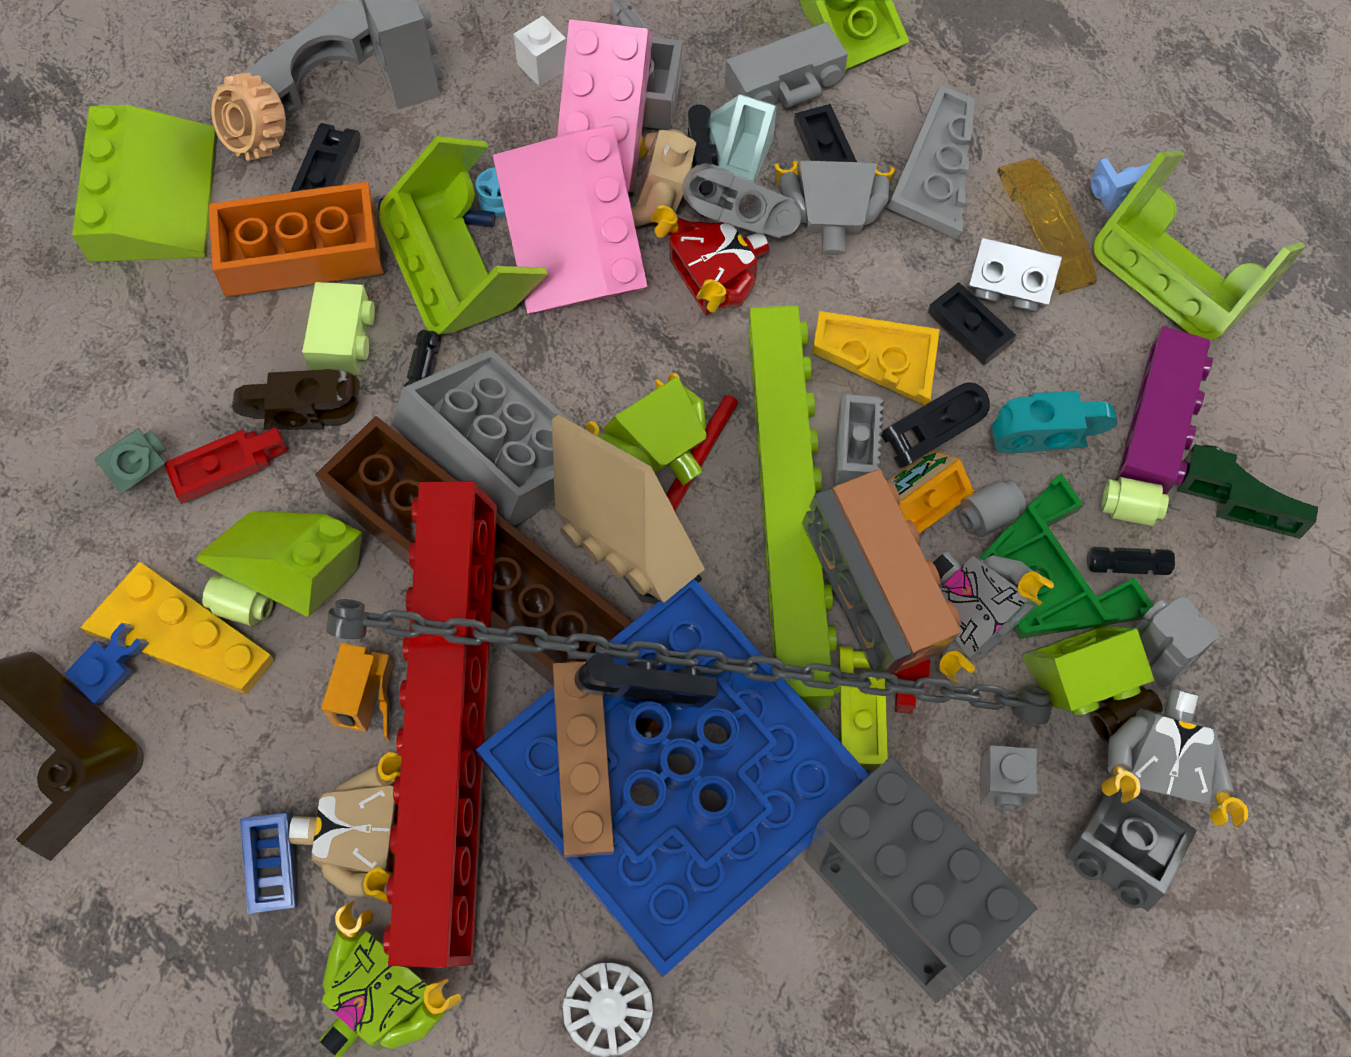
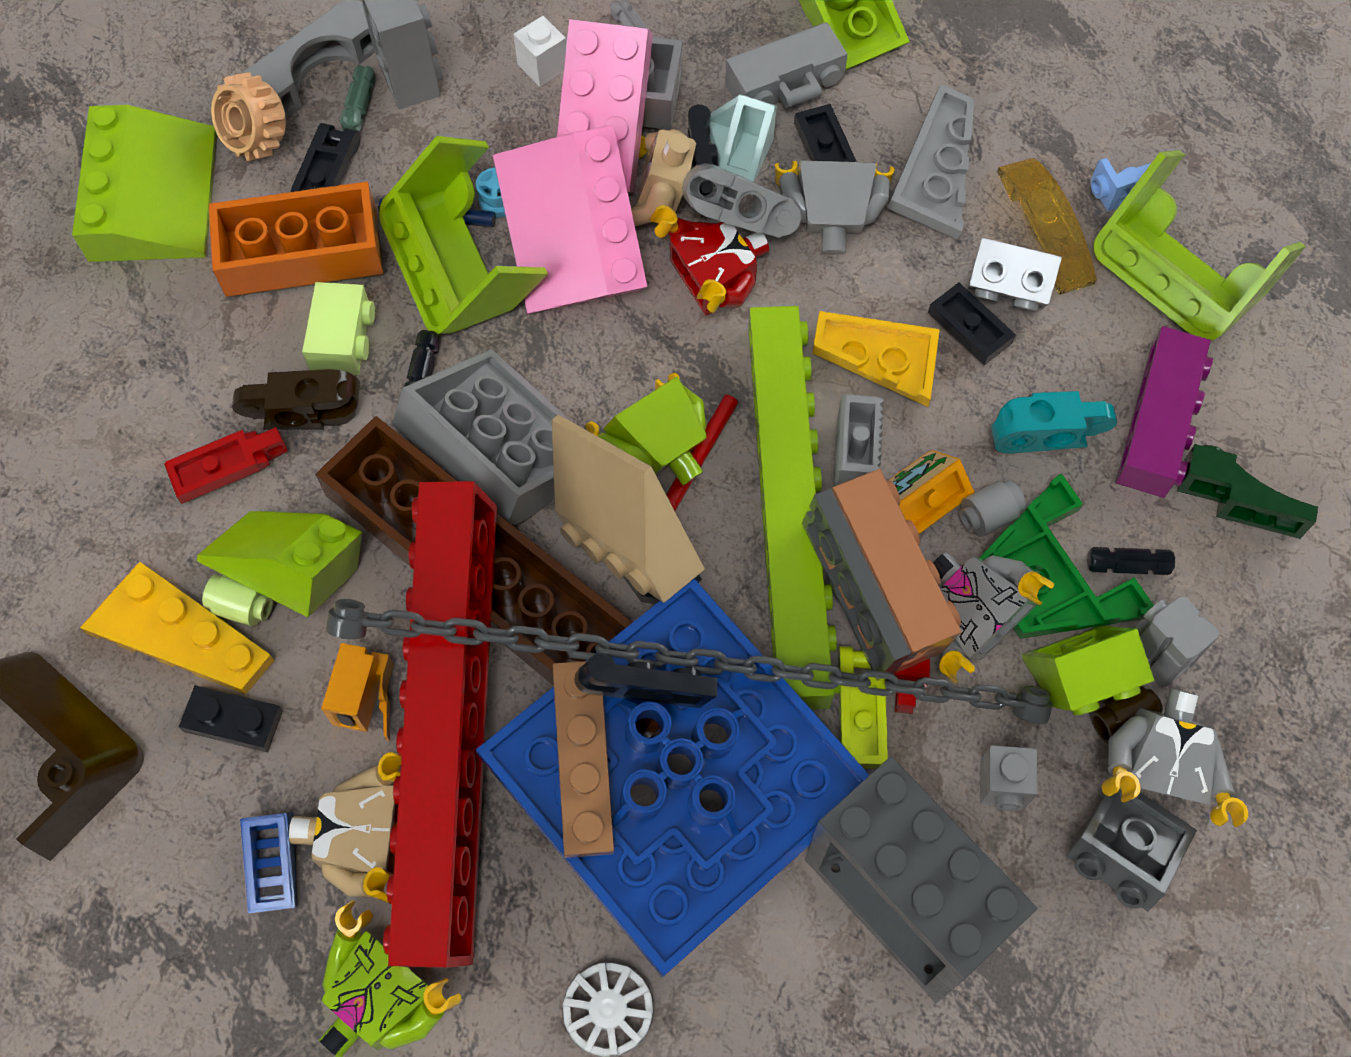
blue plate [64,623,149,704] -> none
sand green brick [94,427,166,493] -> none
black plate [881,382,990,468] -> none
yellowish green brick [1101,477,1169,526] -> none
none -> black plate [179,685,283,753]
none -> sand green axle [339,65,376,131]

